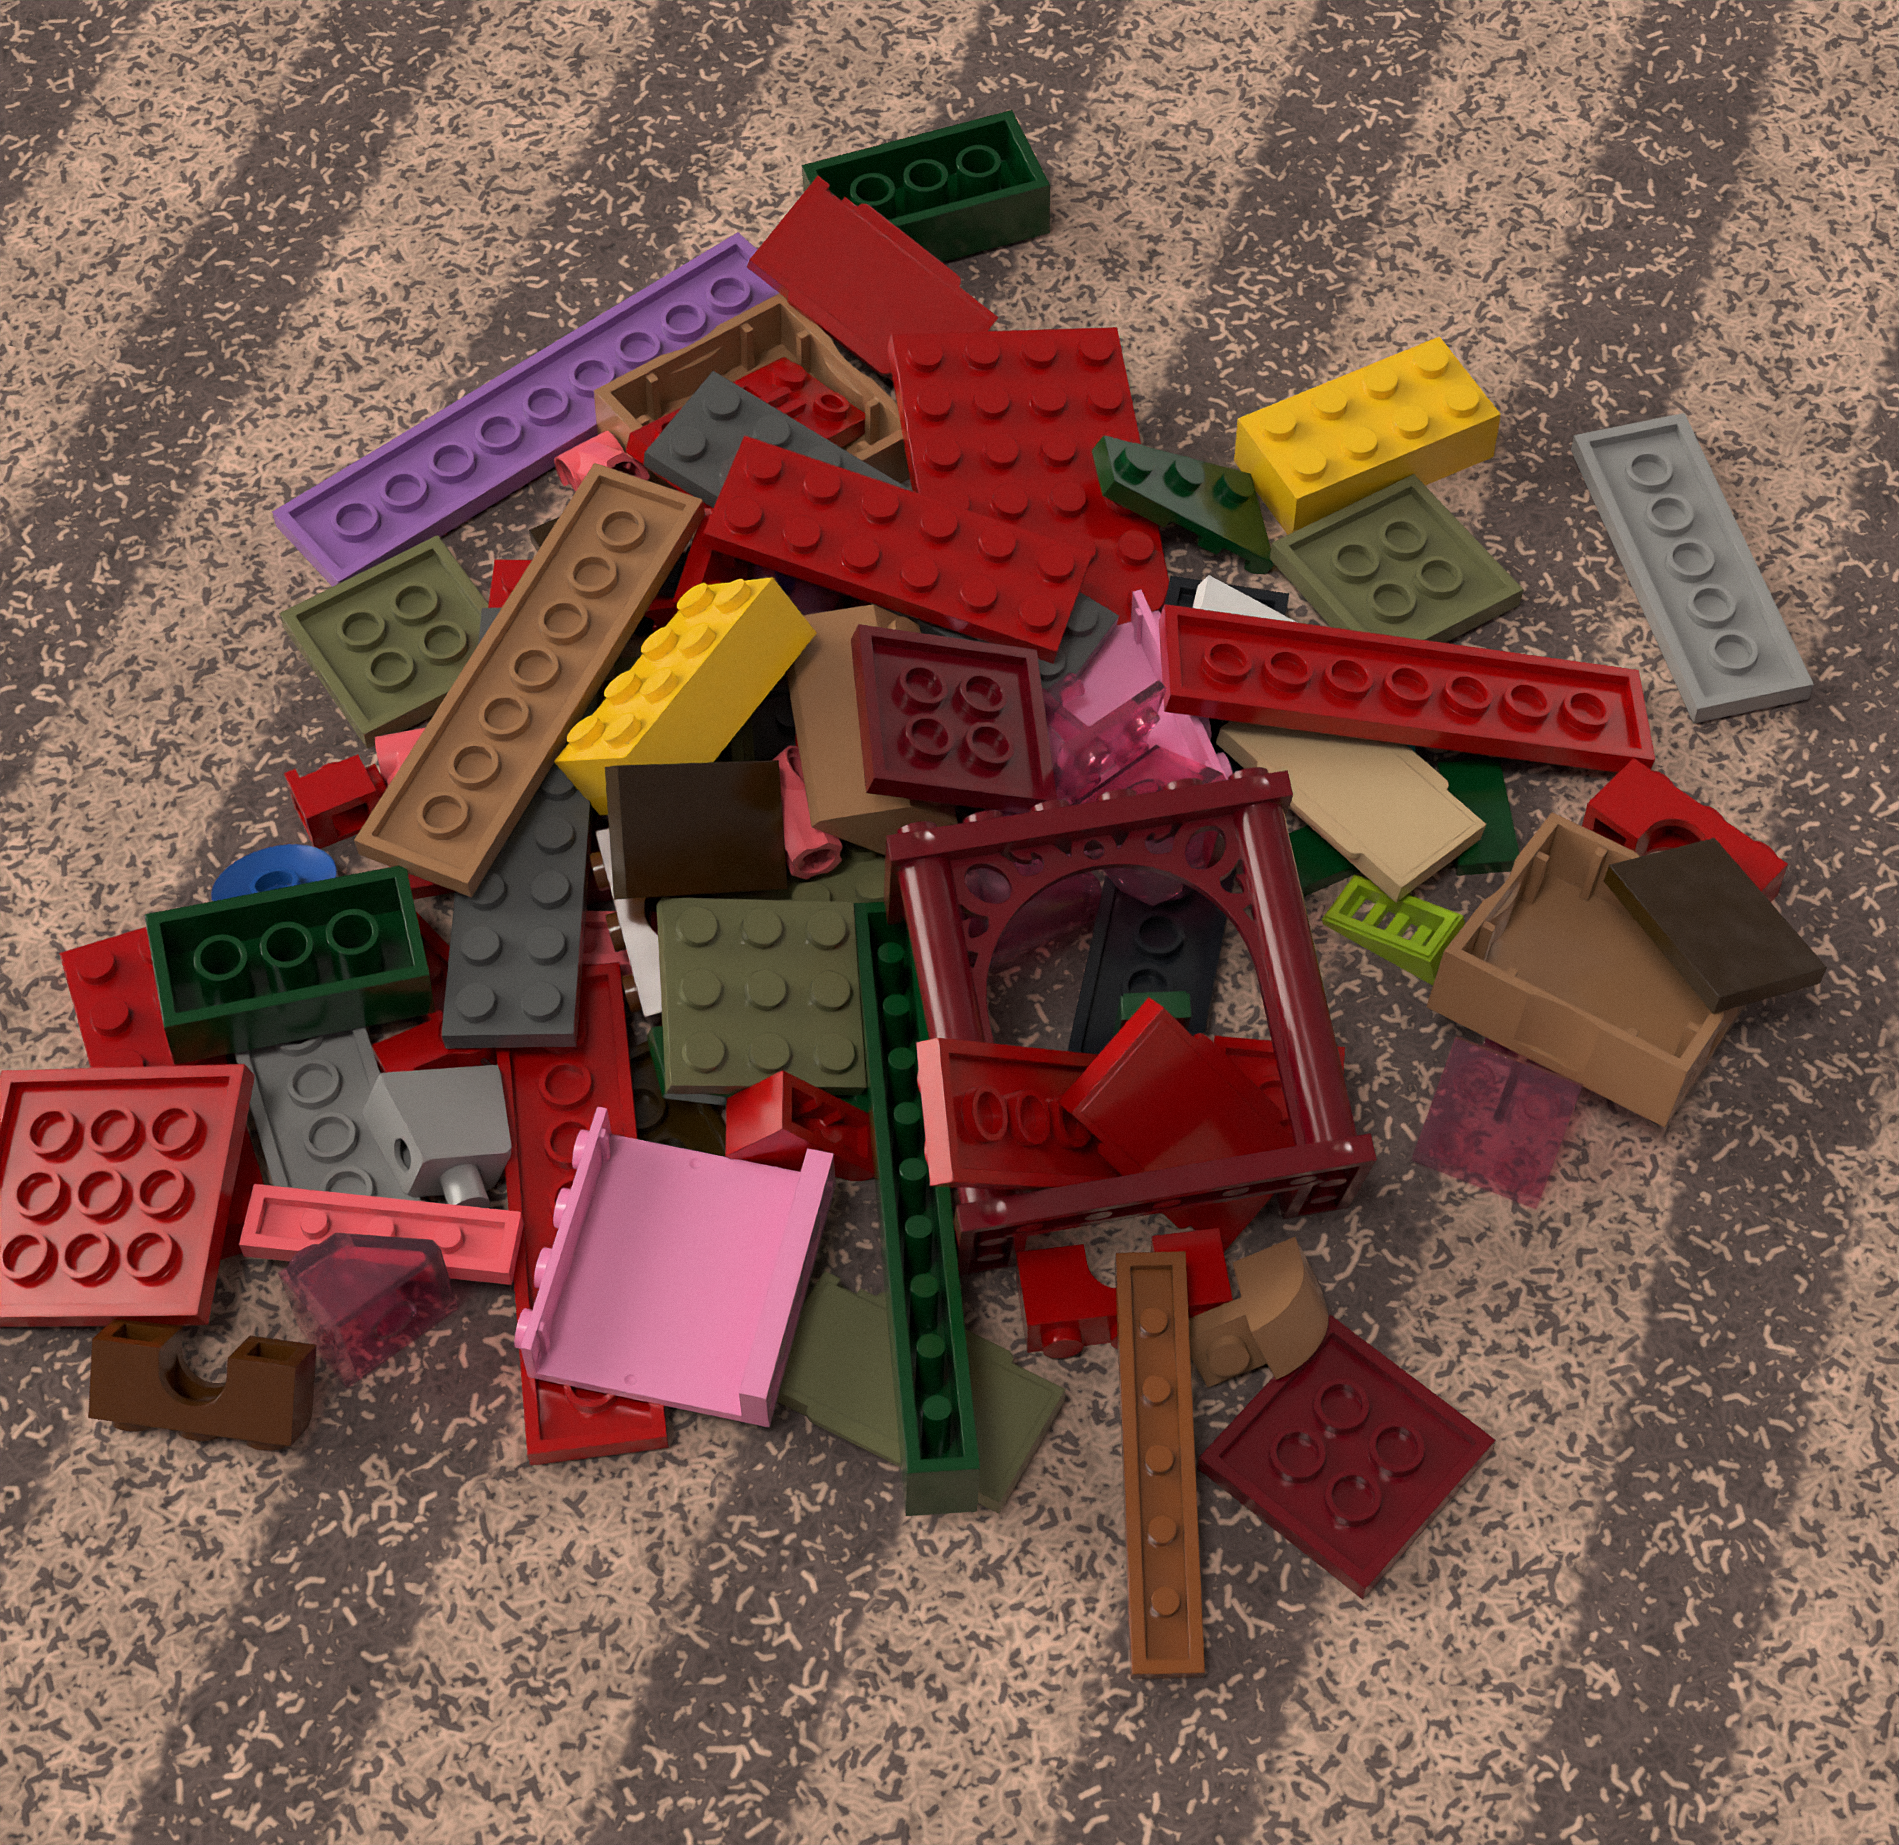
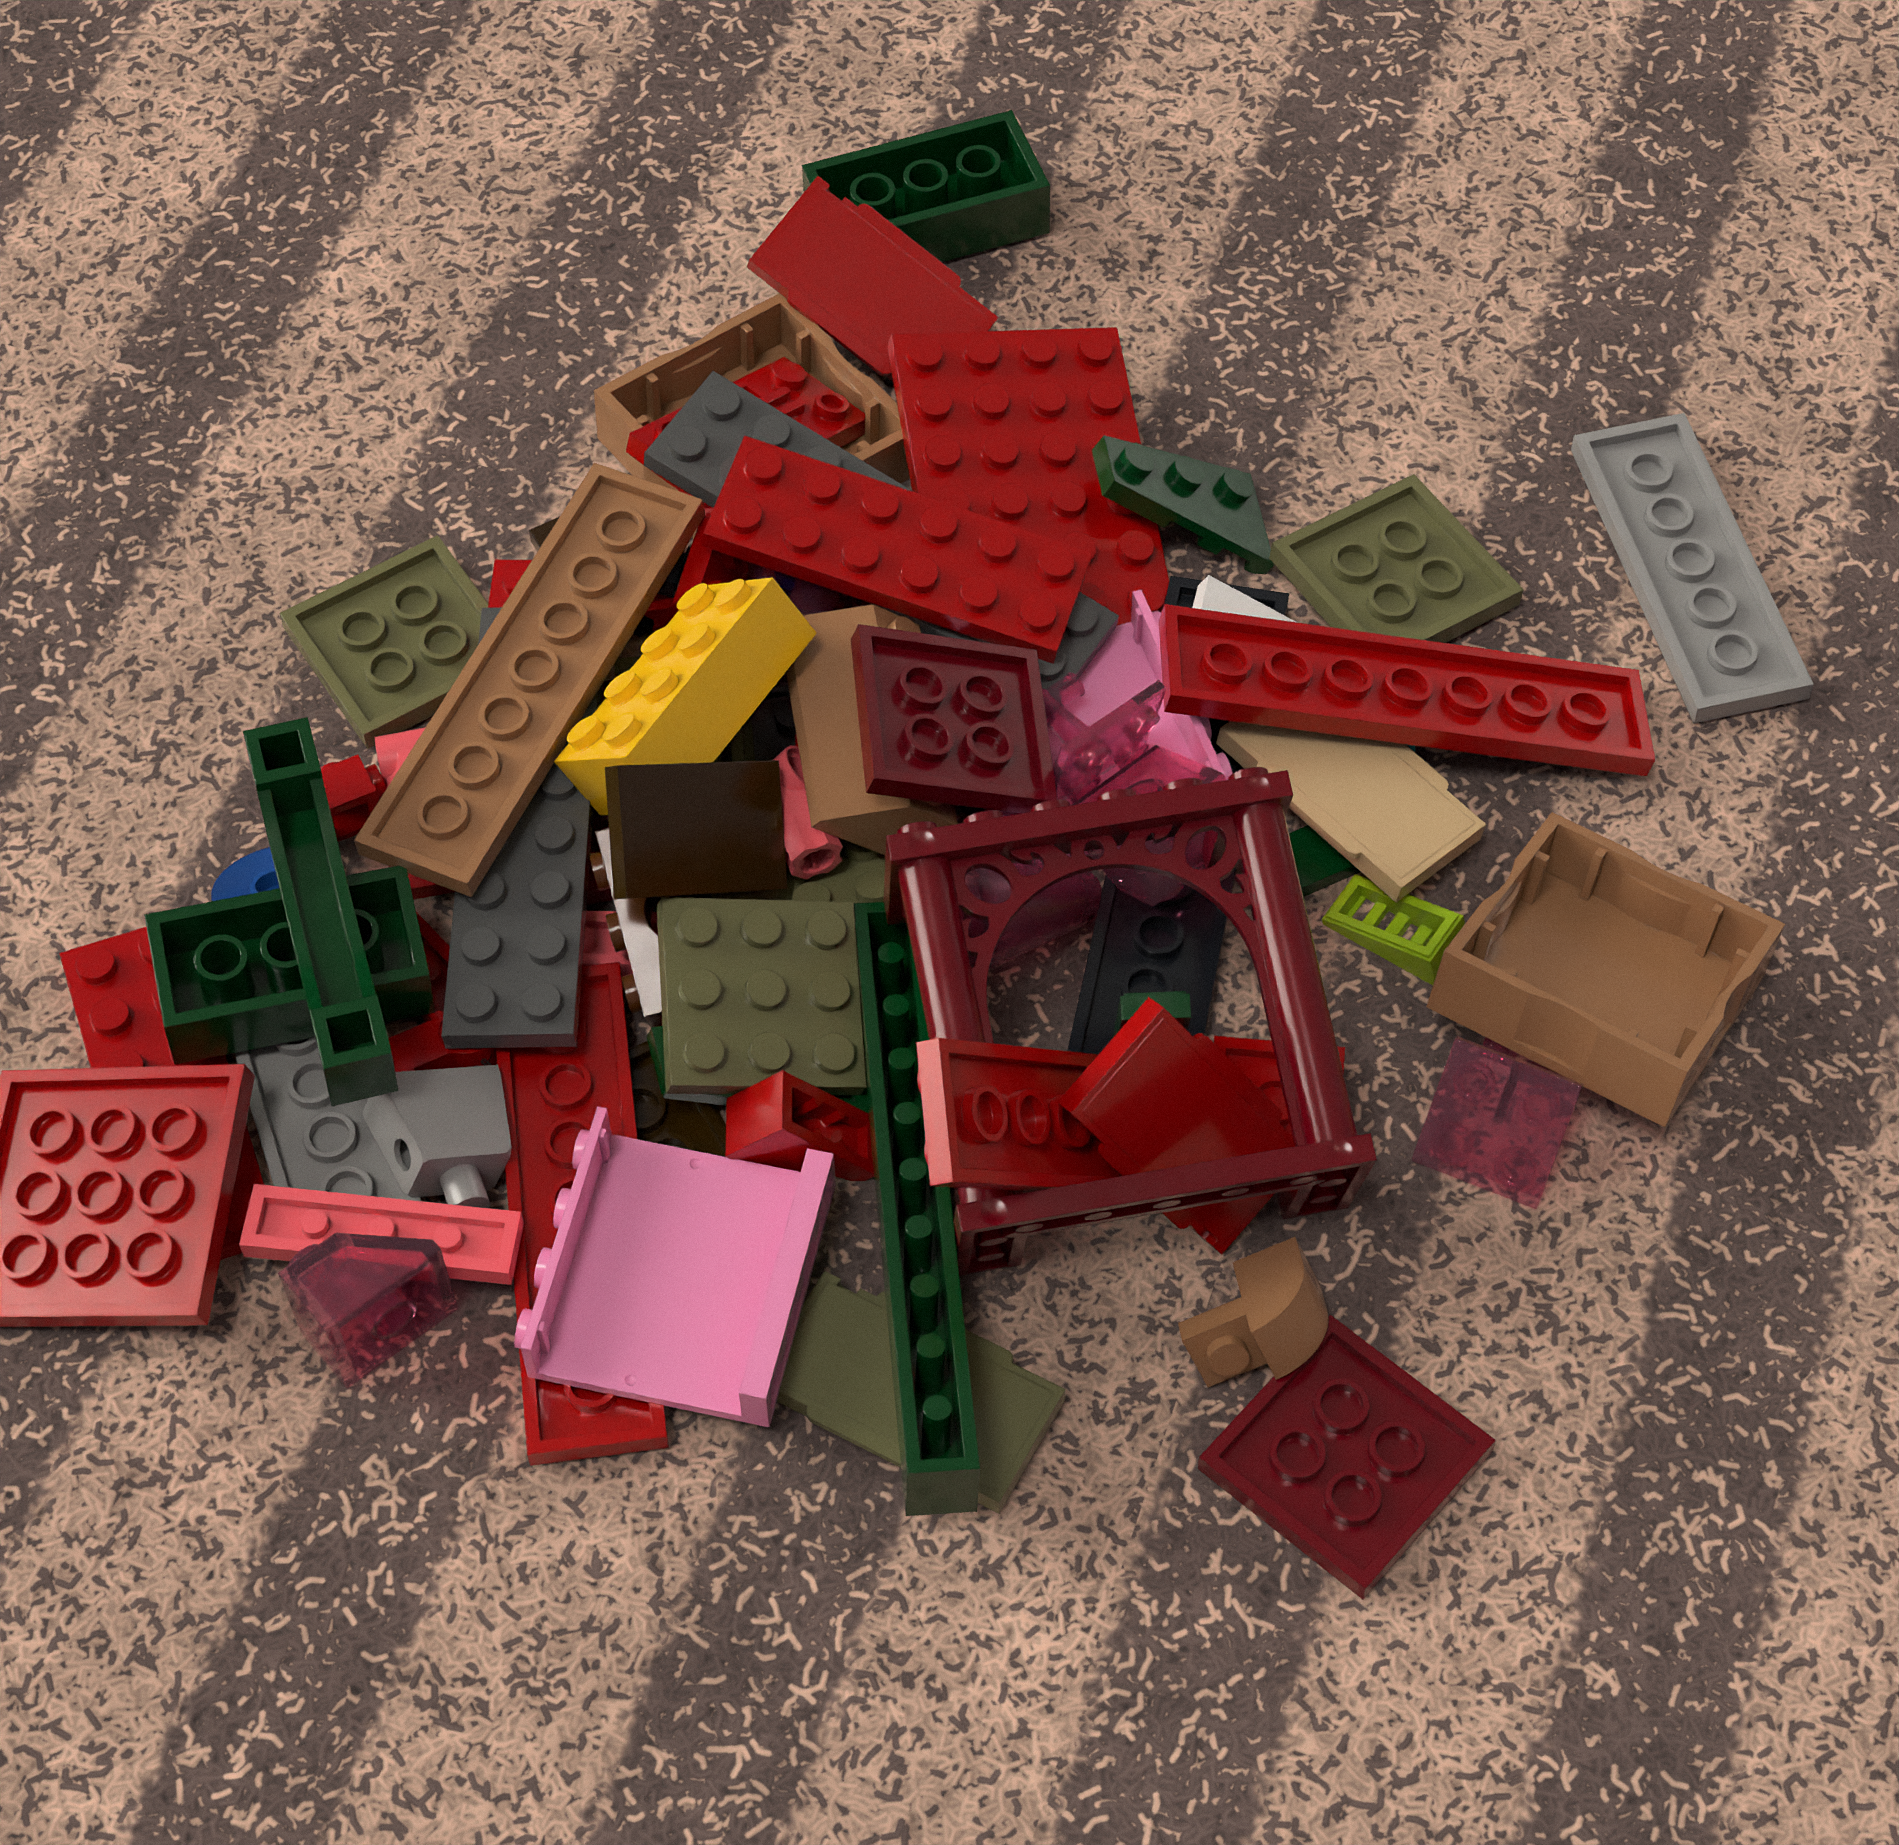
reddish brown arch [88,1319,317,1451] -> none
medium lavender plate [272,232,779,587] -> none
coral piece [554,431,650,491] -> none
red arch [1016,1228,1233,1358] -> none
dark orange plate [1115,1251,1205,1679] -> none
yellow brick [1234,336,1501,535] -> none
dark green tile [1437,758,1520,876] -> none
red arch [1582,758,1788,902] -> none
dark brown tile [1603,838,1827,1014] -> none
none -> dark green arch [243,717,399,1107]

